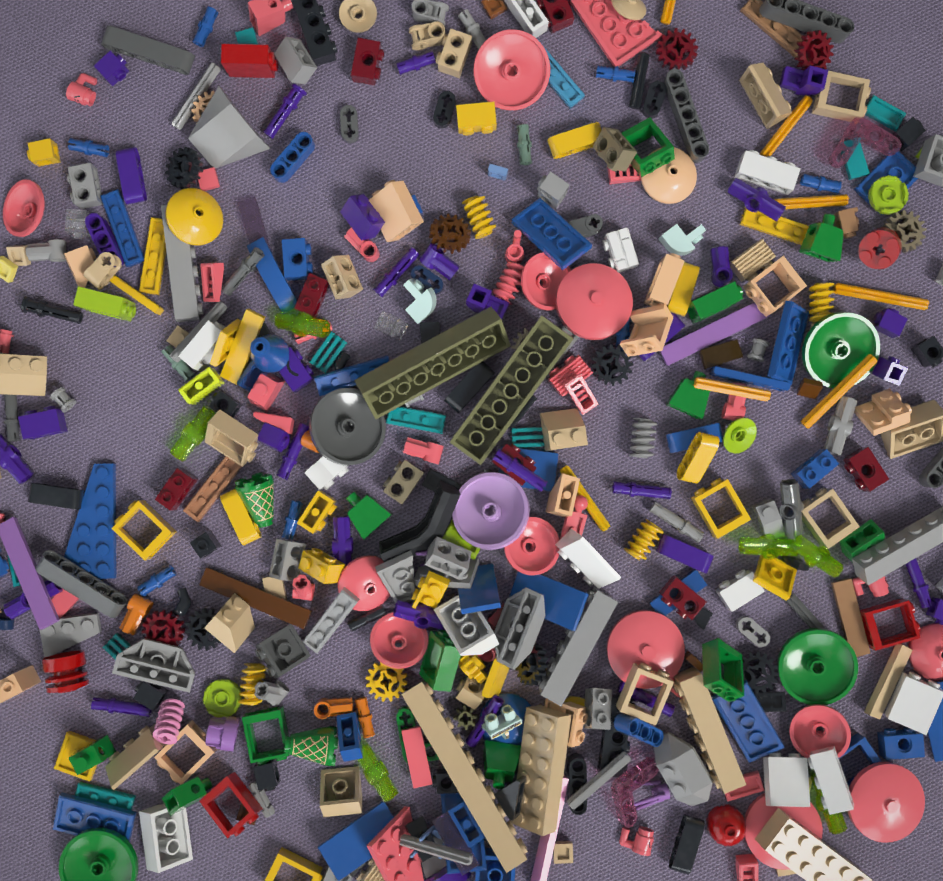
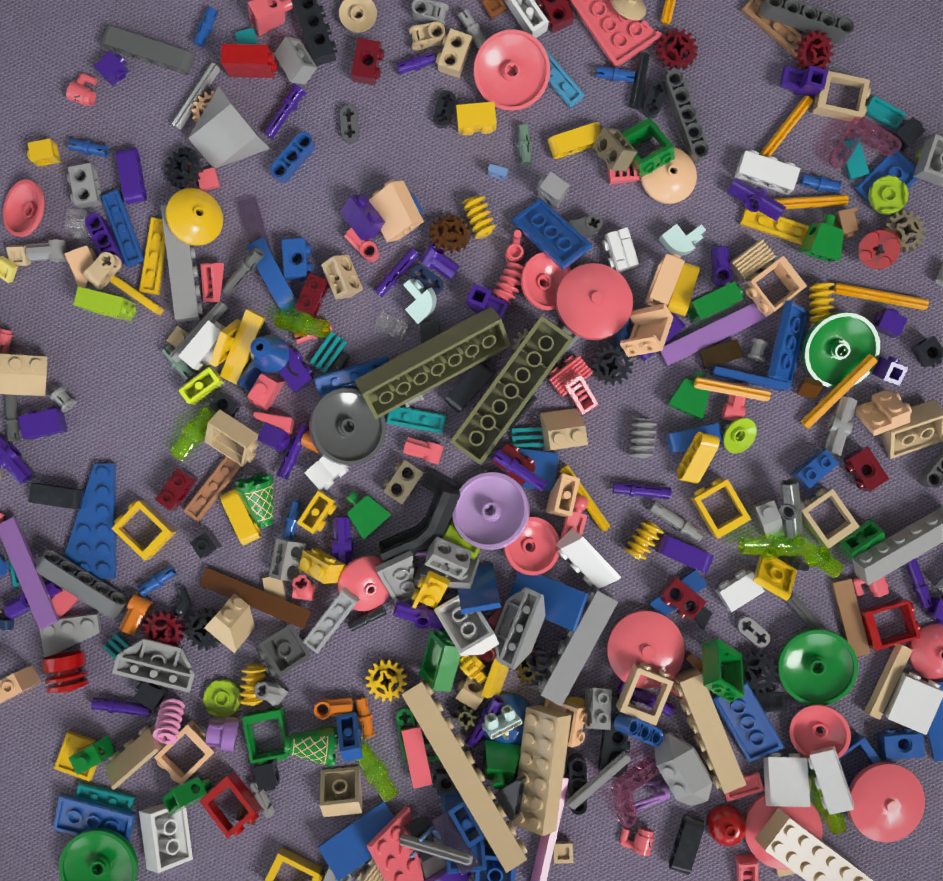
black pin [21,296,83,324] -> none
coral dish [370,613,428,669] -> none
tan slope [739,63,792,129] -> none

